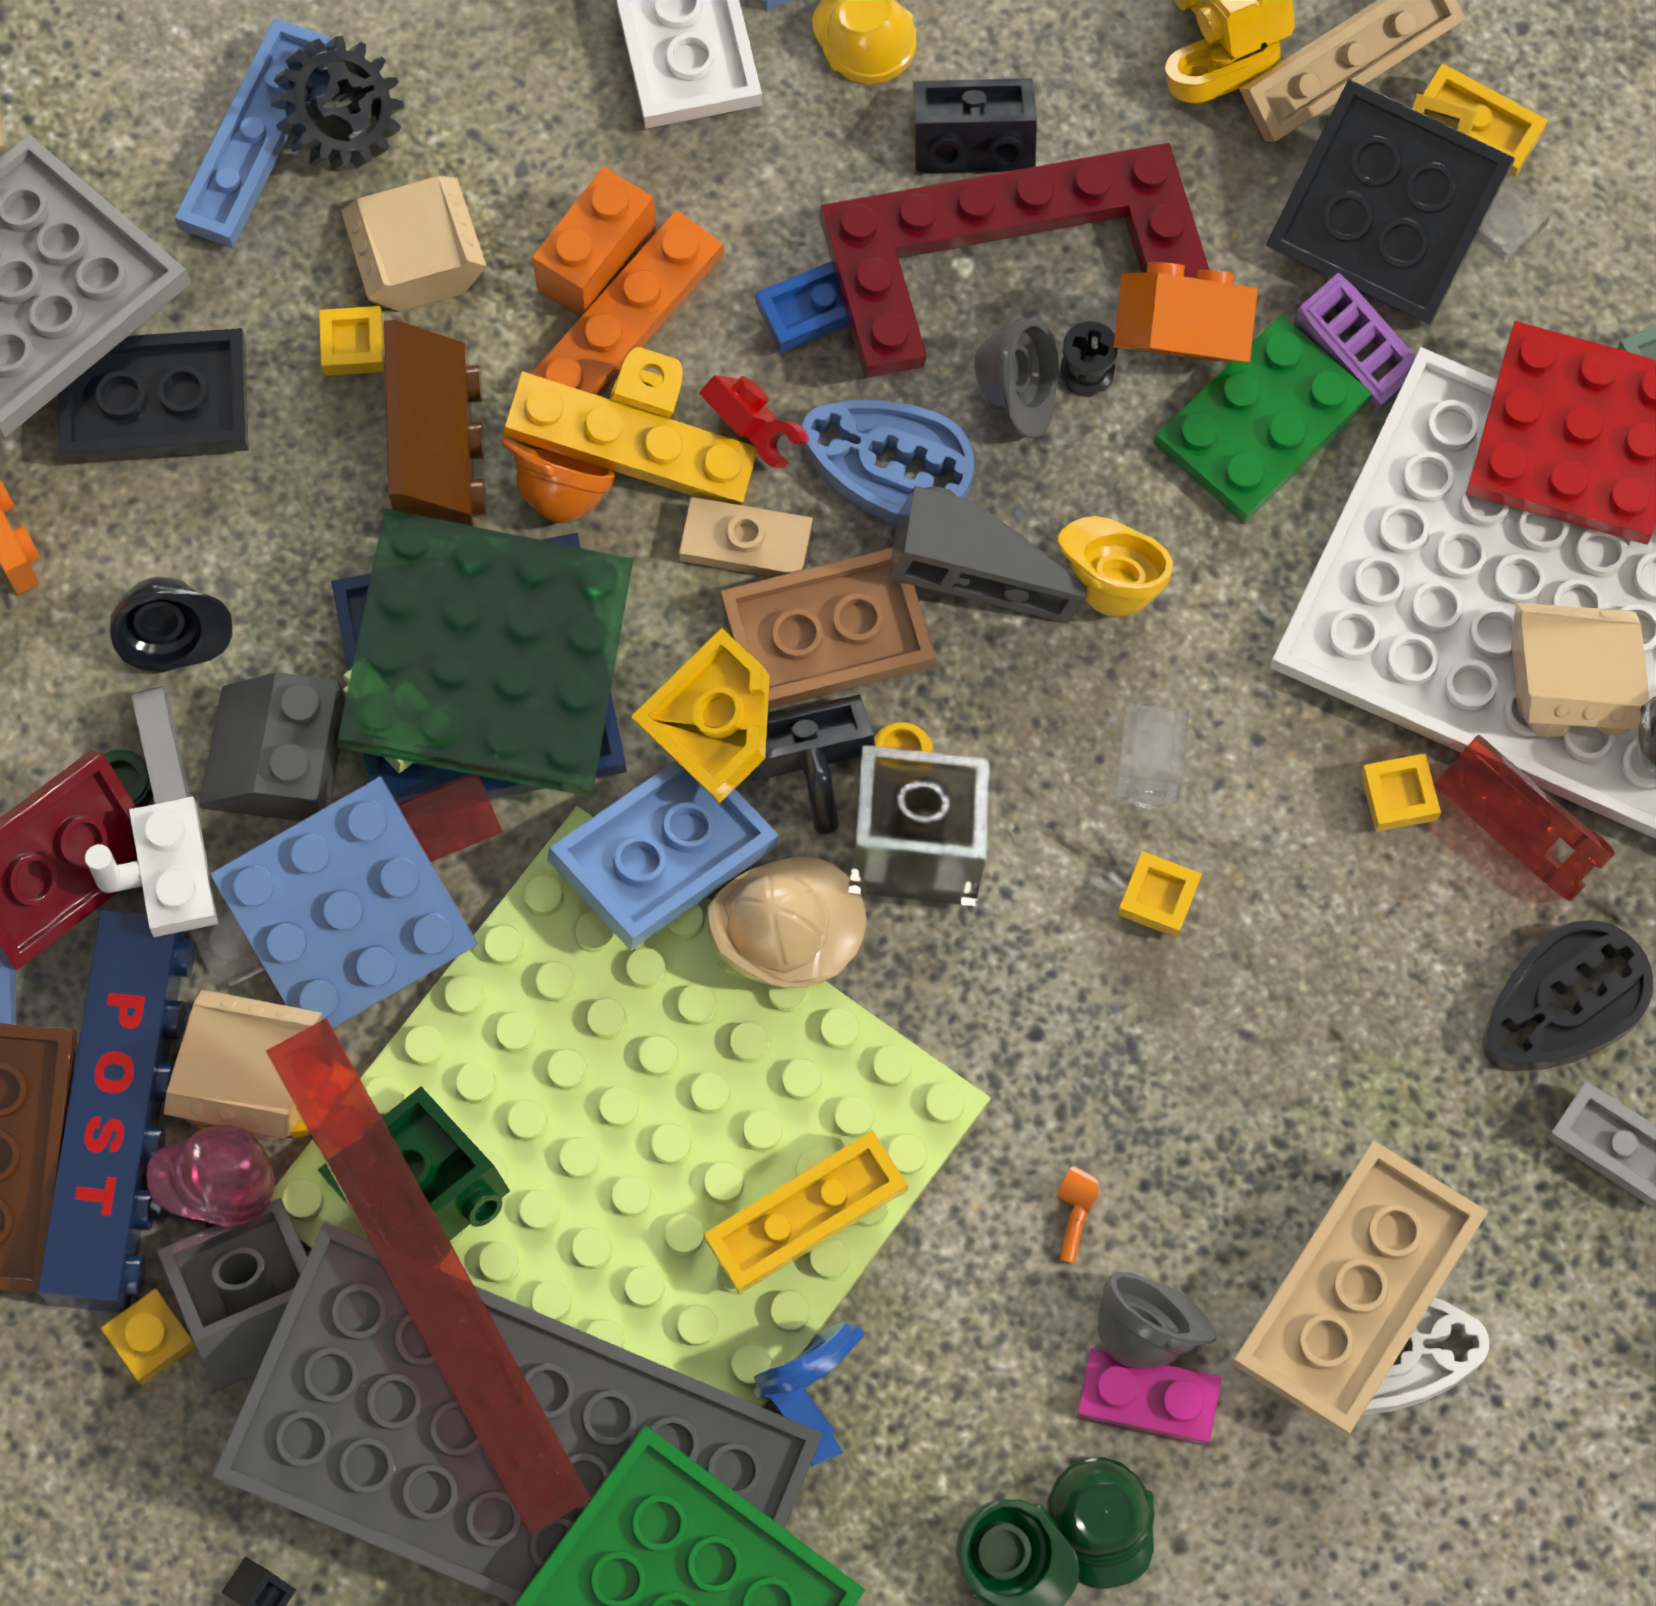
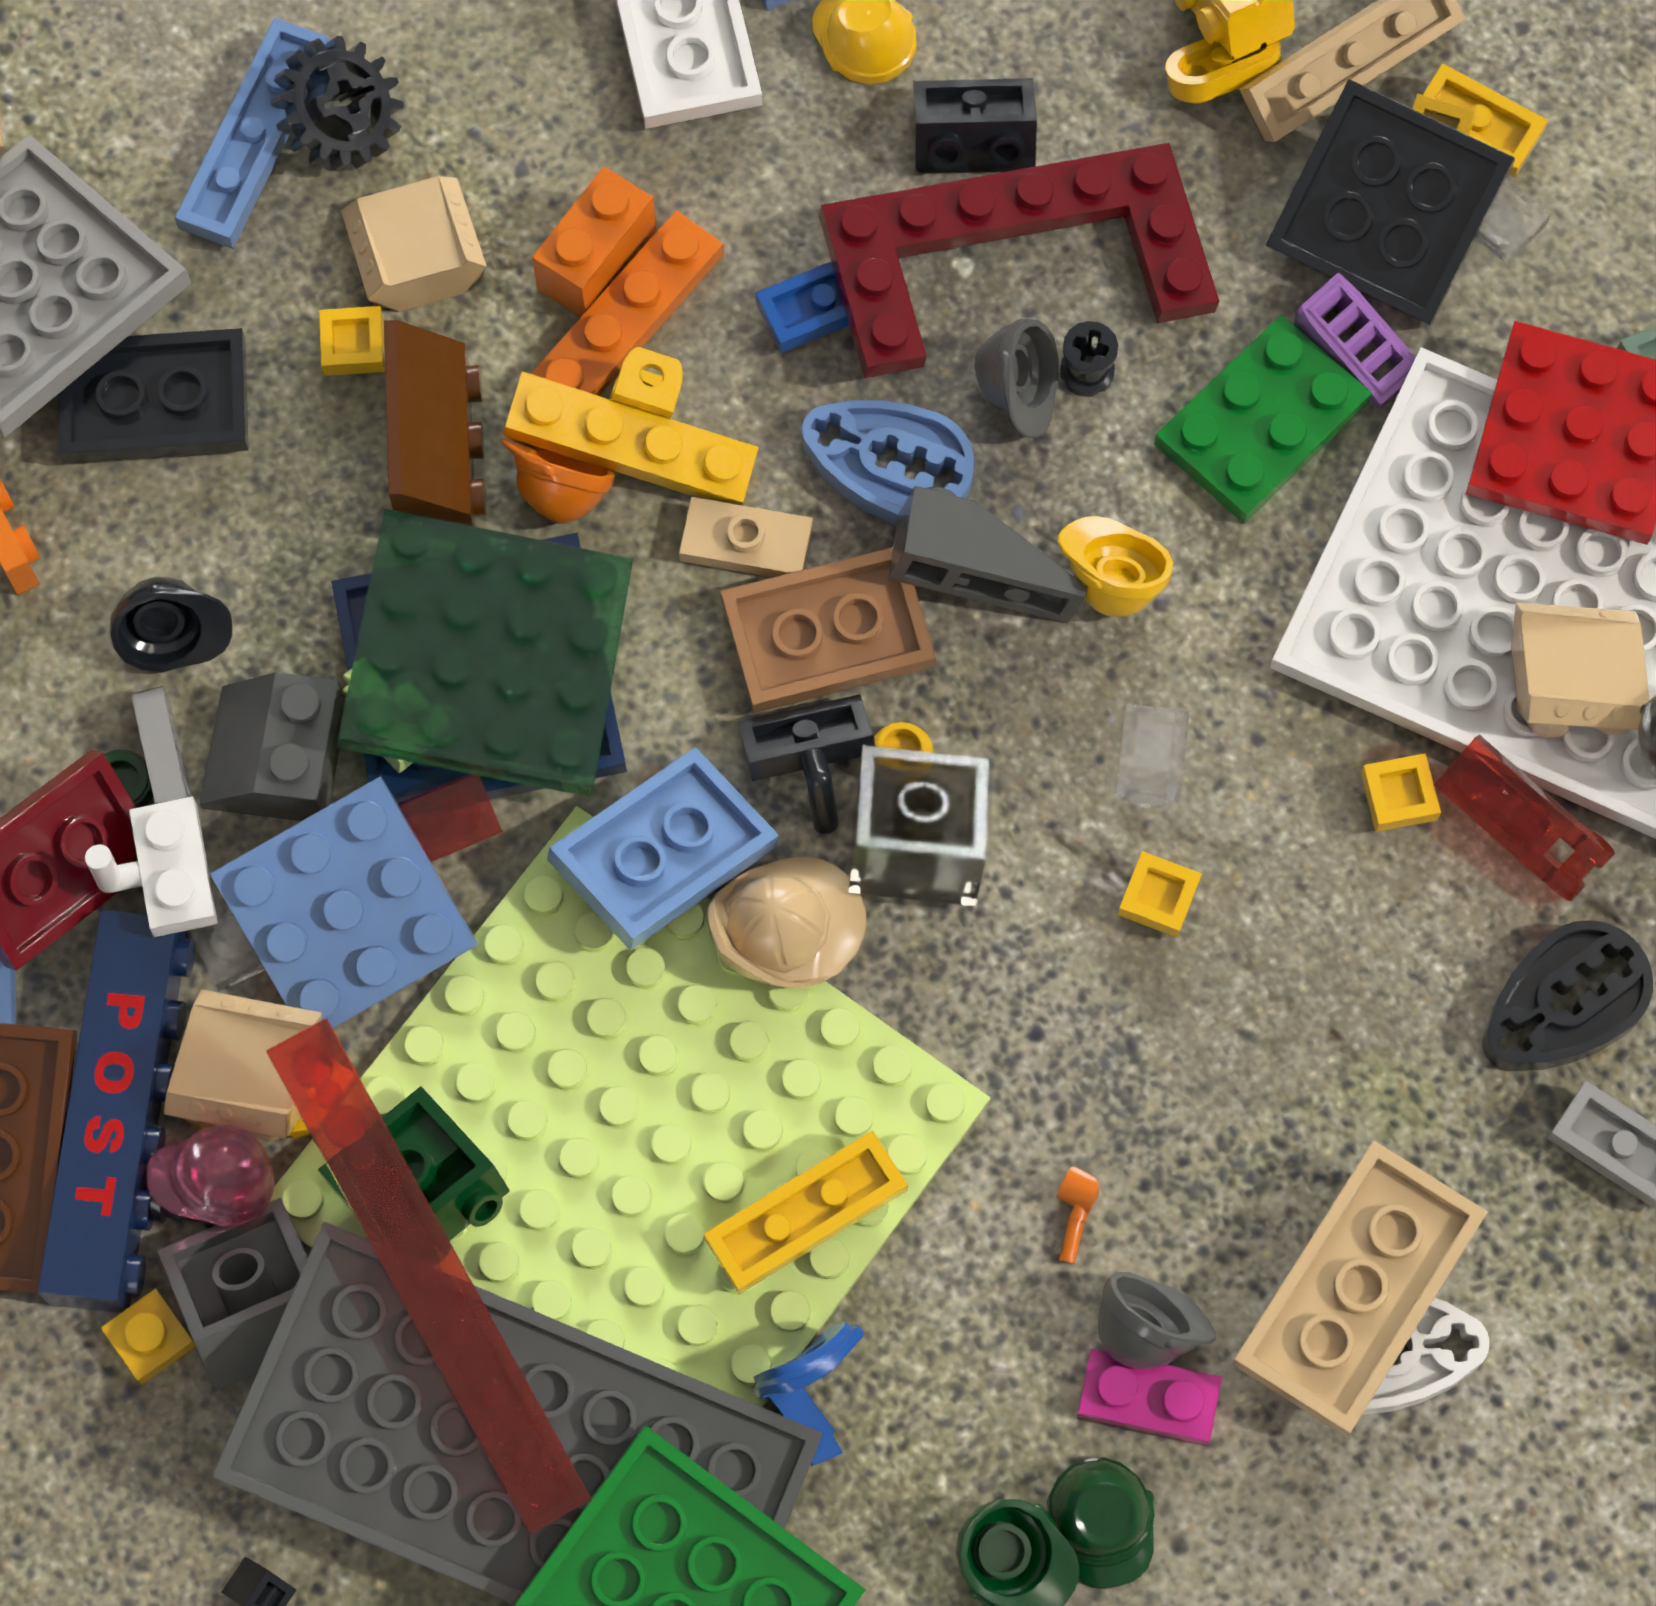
yellow plate [631,628,770,804] -> none
red plate [699,375,809,468] -> none
orange brick [1114,262,1258,362] -> none

